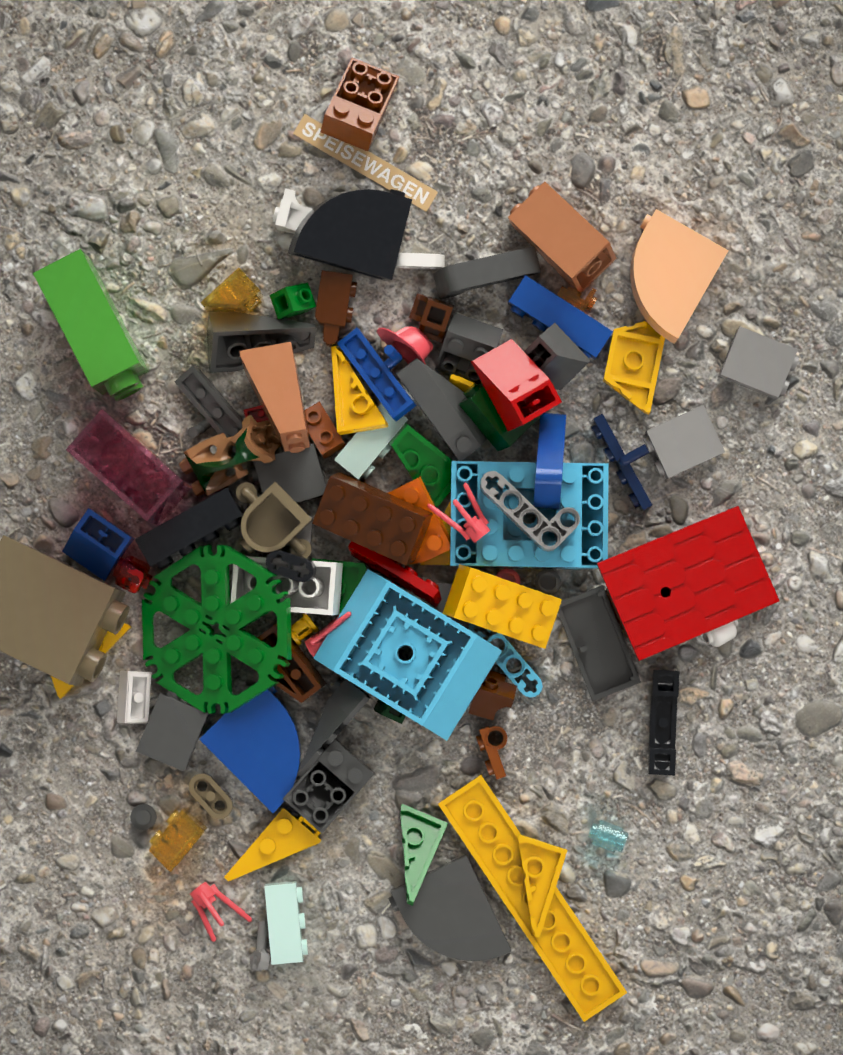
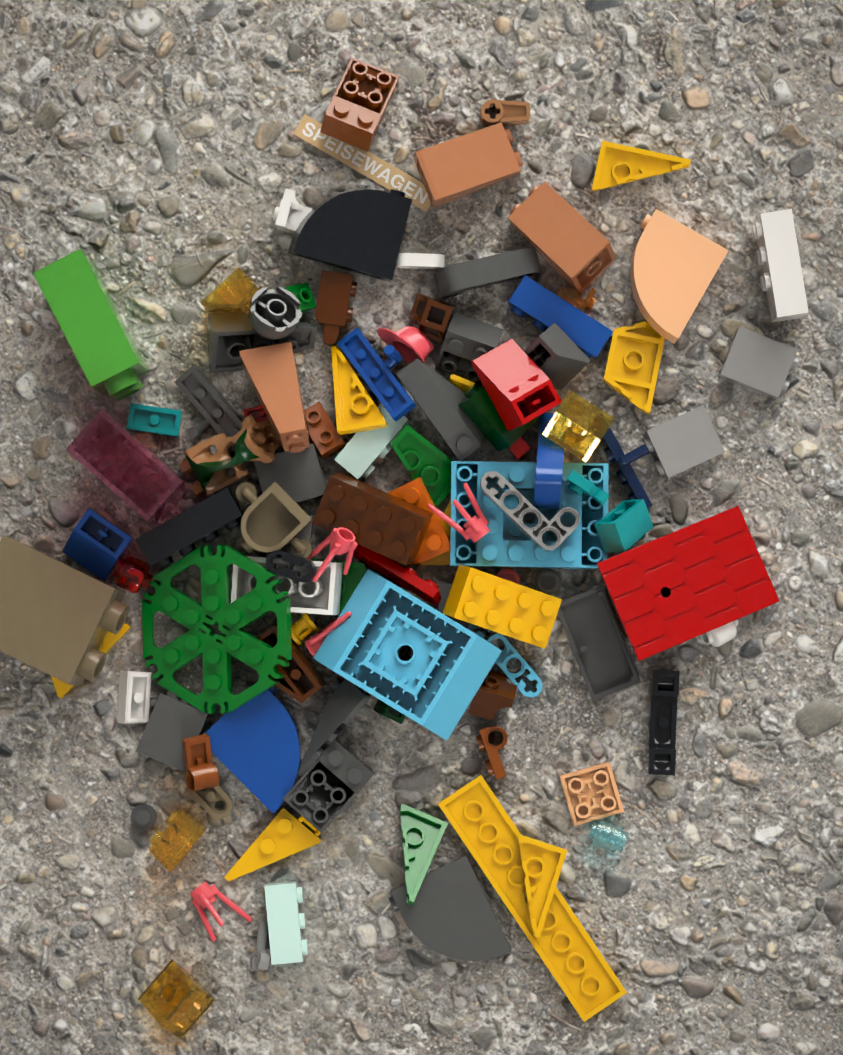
none -> teal plate [127,403,183,437]
none -> clear yellow slope [138,959,215,1039]
none -> dark orange plate [181,734,219,792]
none -> dark grey cylinder [248,287,302,340]
none -> coral plant [307,527,358,582]
none -> nougat slope [414,122,523,208]
none -> medium nougat piece [479,99,530,127]
none -> red piece [507,436,531,459]
none -> clear yellow slope [542,390,616,463]
none -> light nougat tile [559,761,624,826]
none -> teal plate [566,470,610,505]
none -> yellow wing [591,140,691,191]
none -> teal brick [595,499,654,554]
none -> white brick [752,209,809,323]

